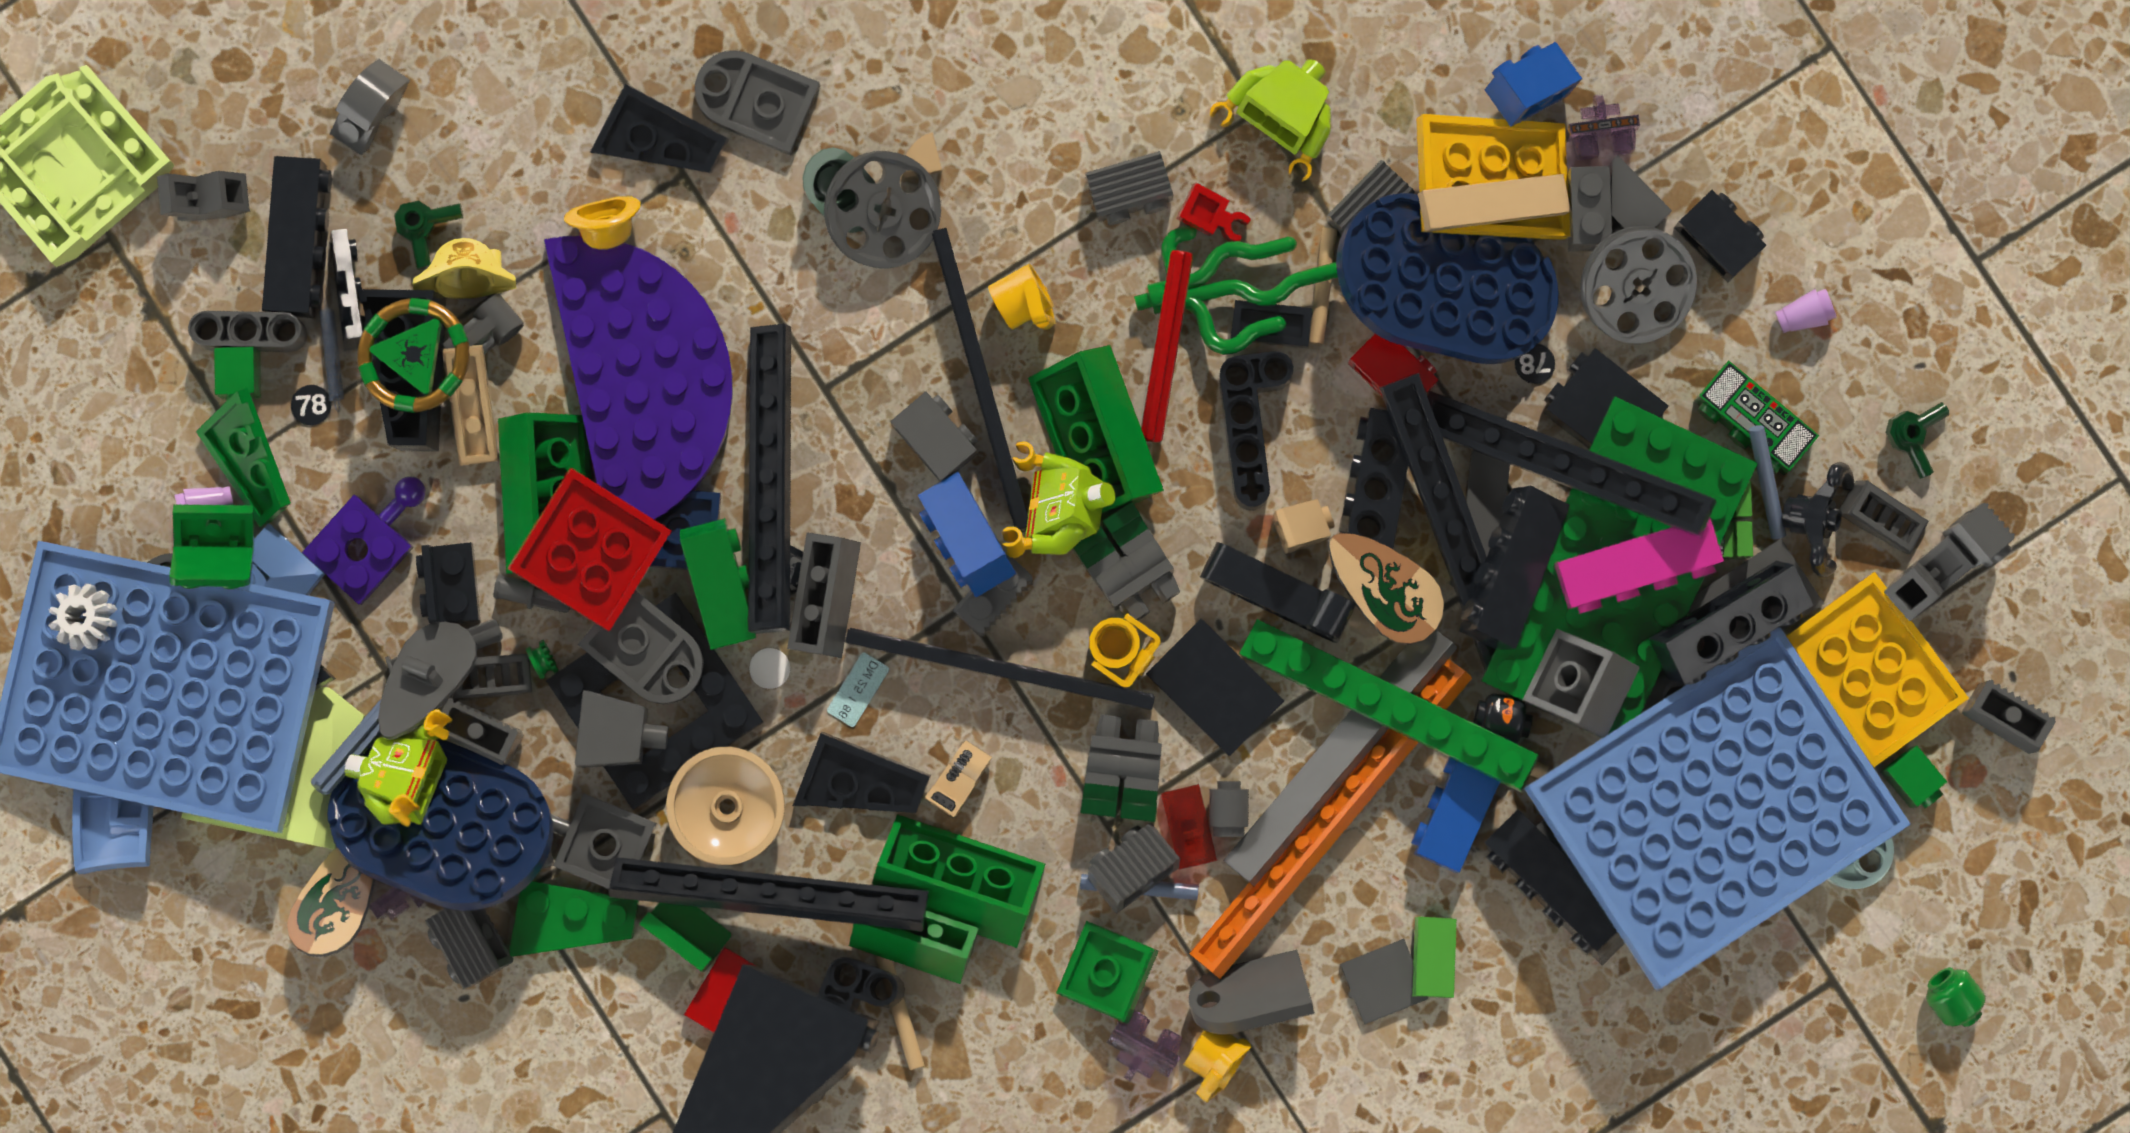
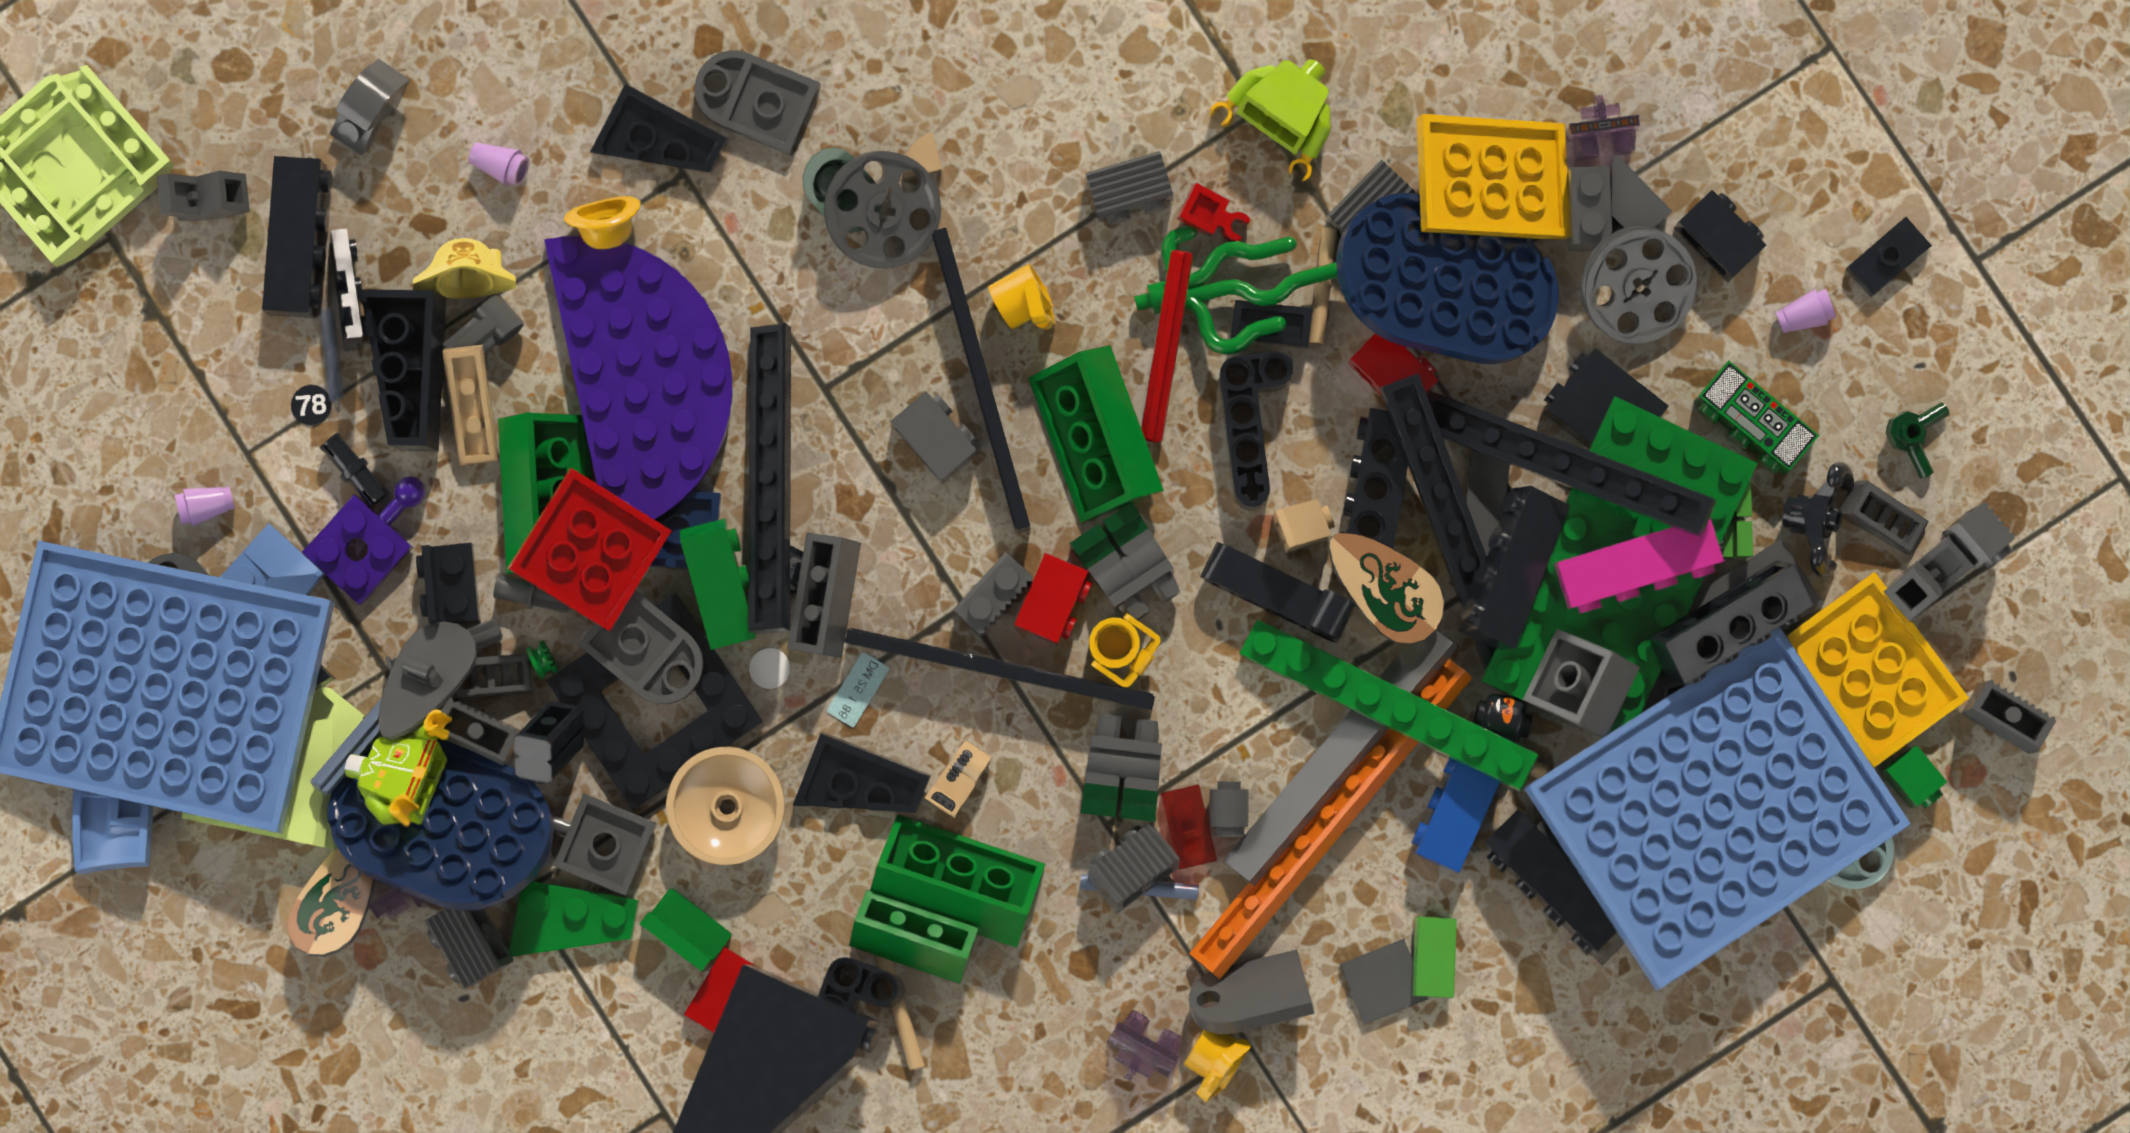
white gear [48,584,118,651] -> none
green bracket [169,504,255,589] -> none
dark grey beam [188,311,308,352] -> none
green wing [196,387,291,527] -> none
green brick [214,347,261,401] -> none
piece [357,298,470,413] -> none
dark green piece [394,201,464,270] -> none
dark grey torso [575,690,669,768] -> none
black tile [609,857,929,931] -> none
blue brick [918,472,1017,597] -> none
lime torso [1002,442,1115,558] -> none
green plate [1056,921,1159,1024] -> none
black tile [1146,618,1284,757] -> none
tan tile [1418,174,1571,232] -> none
blue brick [1484,42,1582,127] -> none
black sticker [1514,344,1555,384] -> none
sand blue bar [1749,425,1786,539] -> none
green head [1926,967,1986,1027] -> none
none -> black pin [319,432,389,508]
none -> lavender cone [468,142,529,186]
none -> black brick [514,701,584,784]
none -> red brick [1014,553,1092,646]
none -> black plate [1846,217,1932,297]

